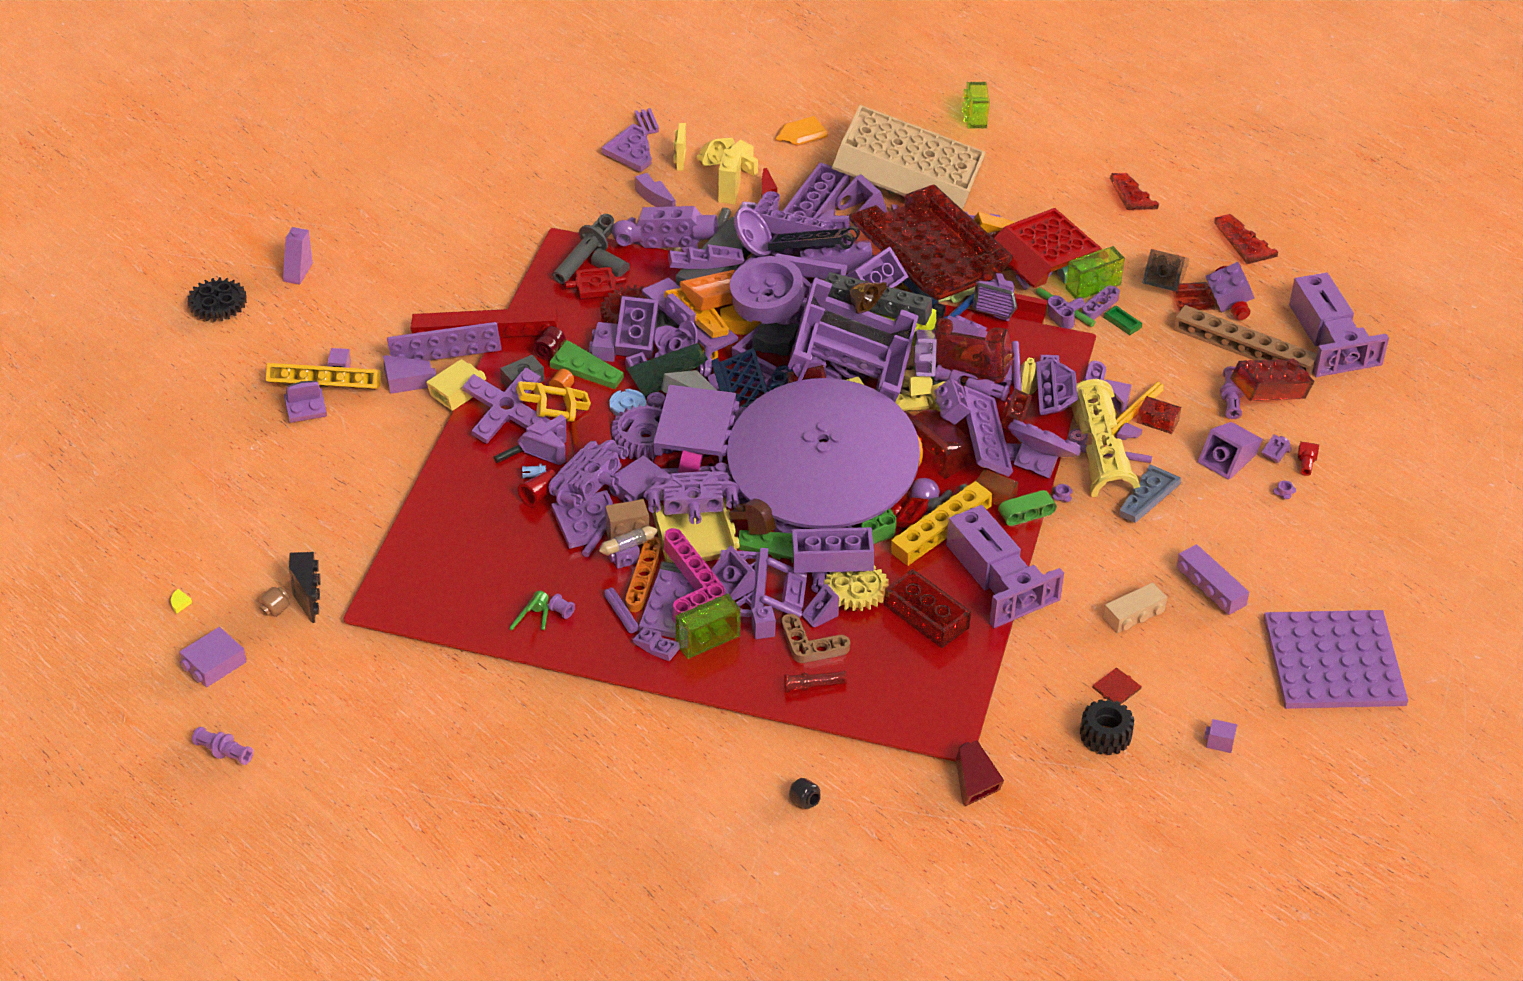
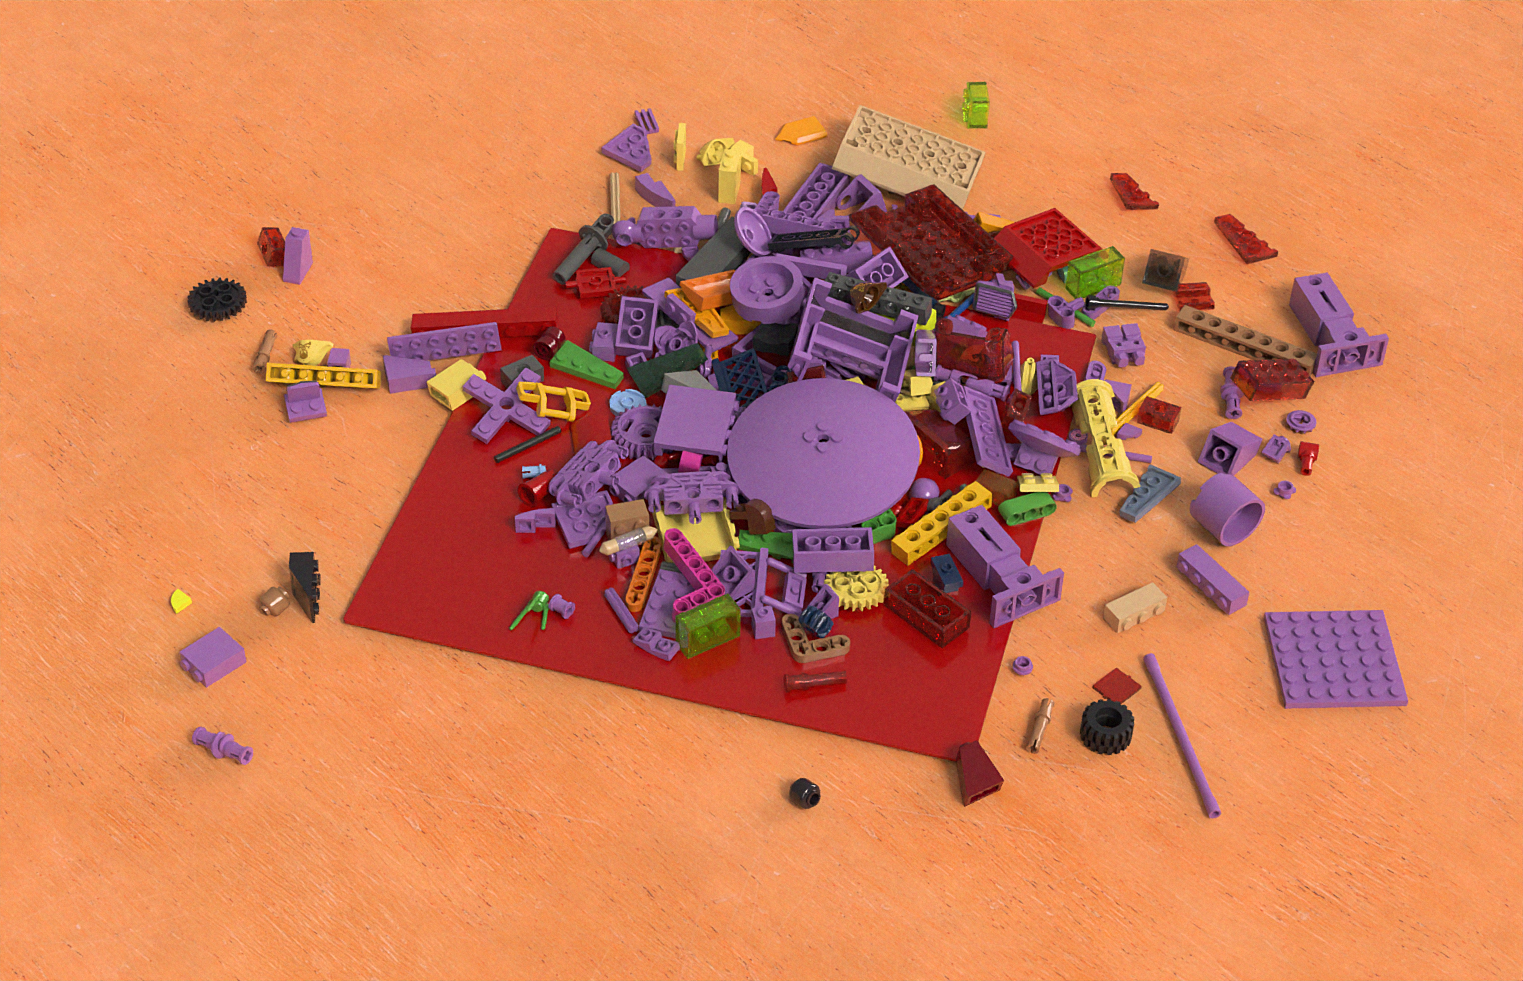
medium lavender piece [517,414,567,465] -> none
orange brick [549,369,574,388] -> none
medium lavender tile [647,392,666,408] -> none
medium lavender slope [668,244,744,269] -> none
green tile [1104,306,1143,335] -> none
medium lavender brick [1204,719,1237,753] -> none
medium lavender brick [1205,262,1254,320] -> none
none -> medium nougat pin [253,329,277,373]
none -> clear red brick [257,227,285,267]
none -> light yellow hat [292,340,334,366]
none -> medium lavender slope [515,508,556,533]
none -> tan axle [610,172,621,240]
none -> dark blue gear [798,606,834,638]
none -> dark blue brick [930,554,963,595]
none -> medium lavender plate [1012,656,1033,675]
none -> light yellow plate [1017,473,1059,492]
none -> medium nougat pin [1026,698,1055,754]
none -> black piece [1085,295,1169,310]
none -> medium lavender hips [1101,323,1146,368]
none -> medium lavender piece [1143,653,1221,818]
none -> medium lavender brick [1190,473,1265,546]
none -> medium lavender gear [1286,410,1316,434]

